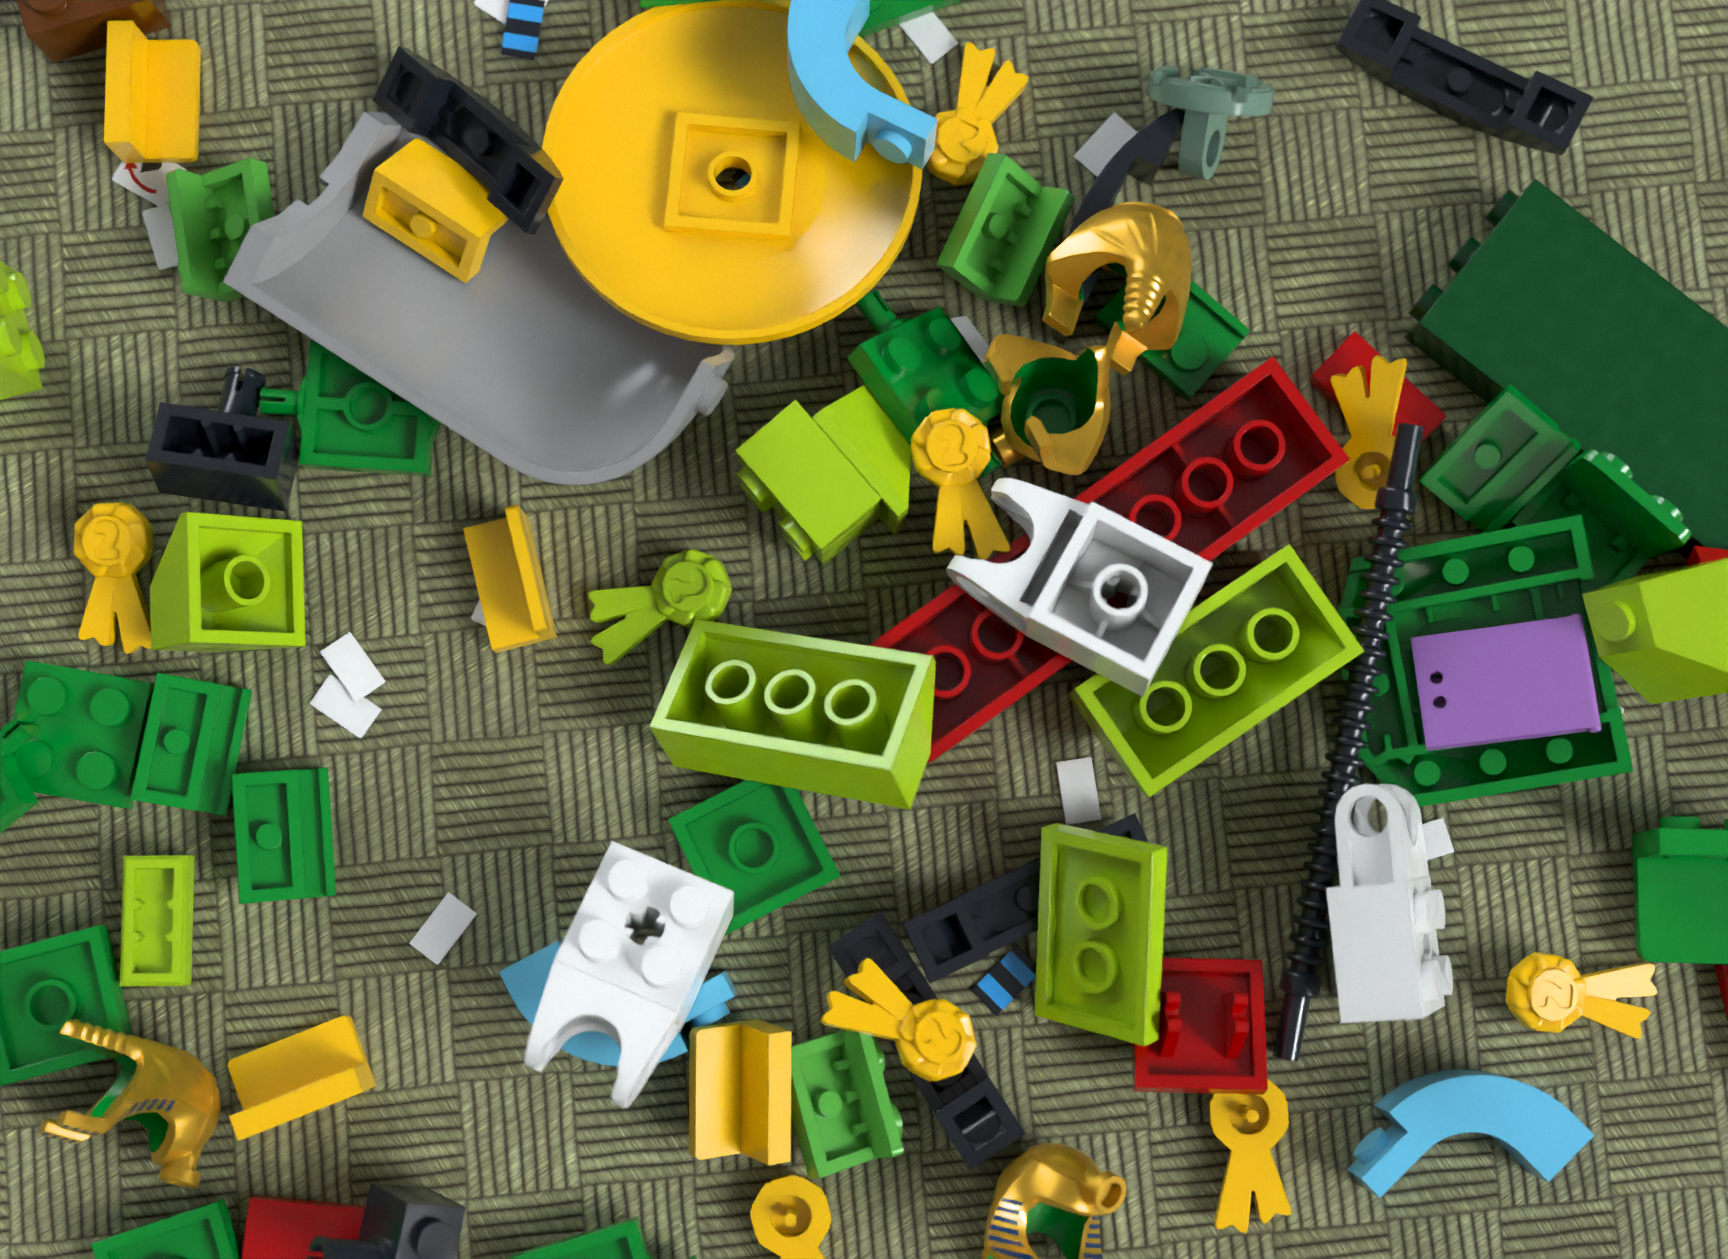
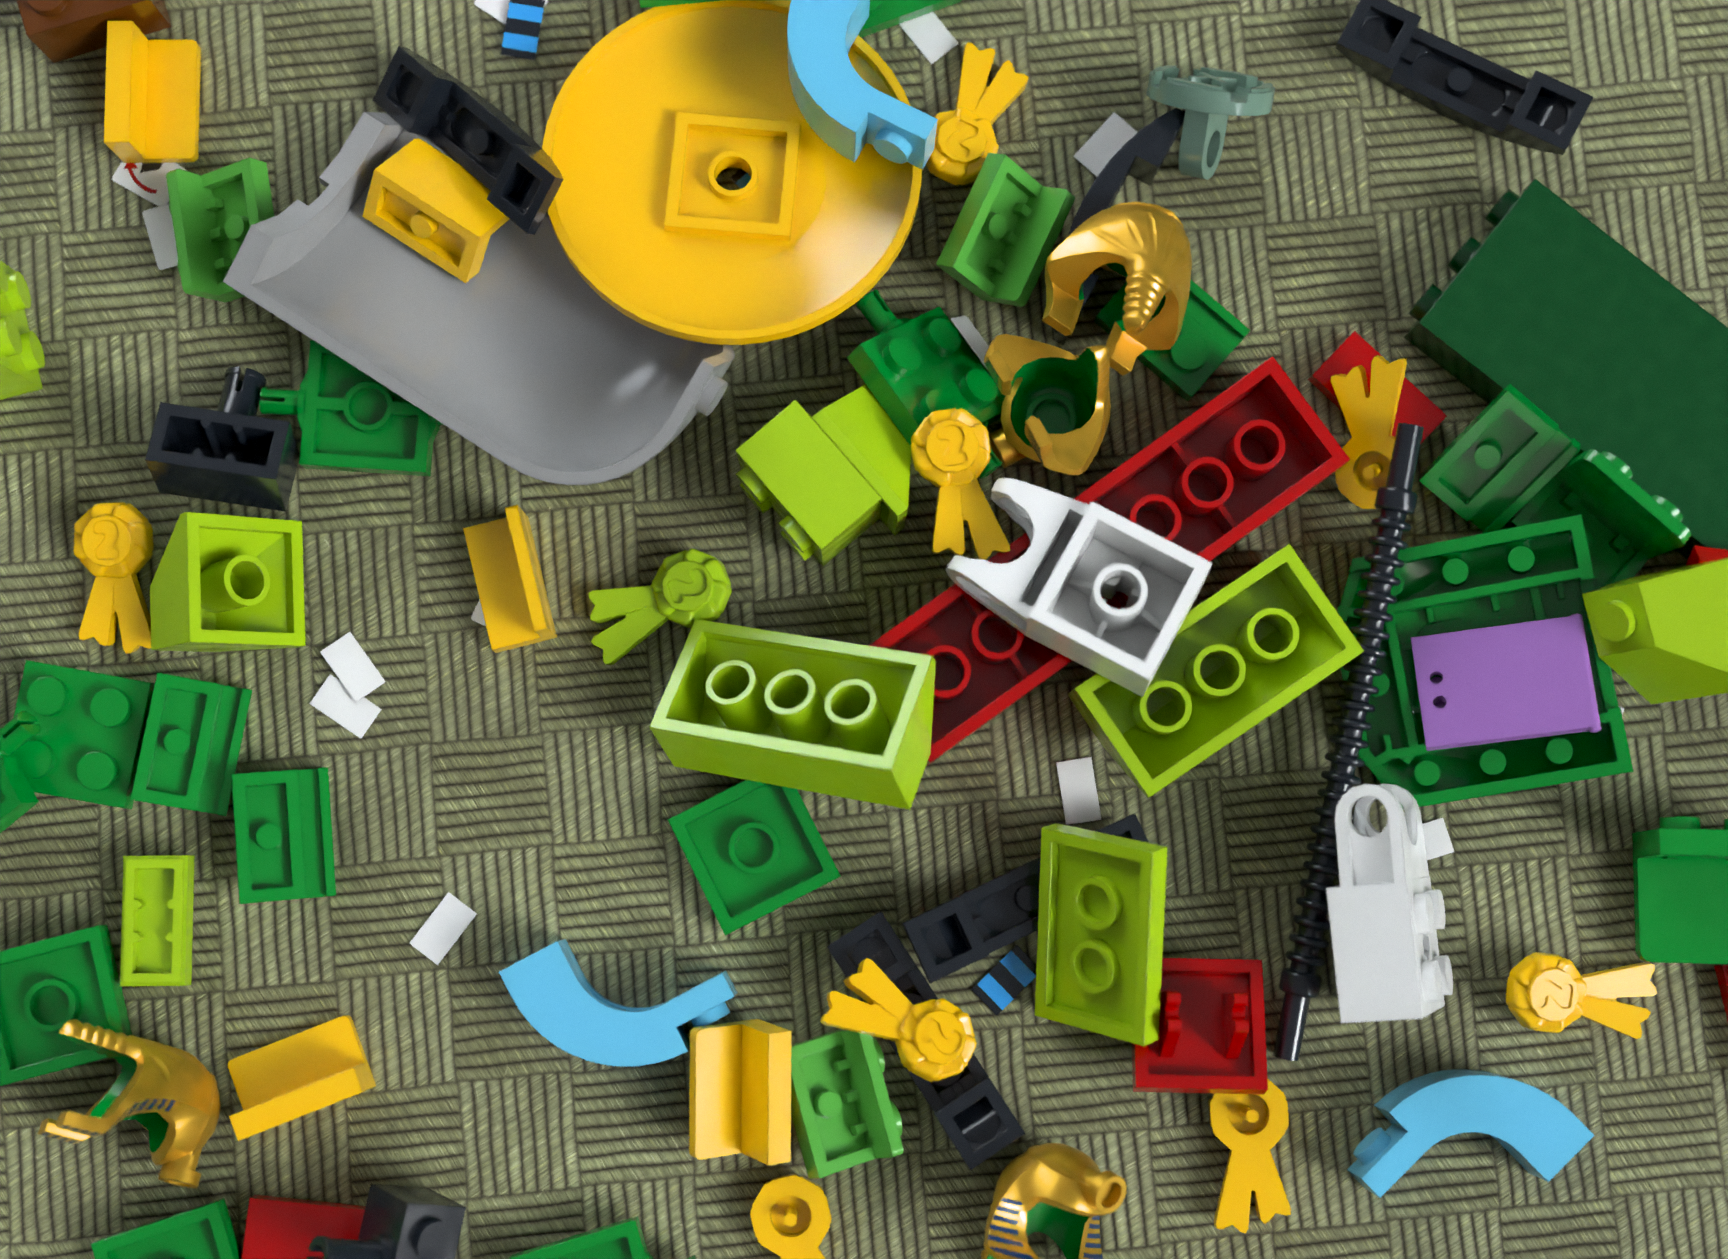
white brick [525,841,734,1109] -> none

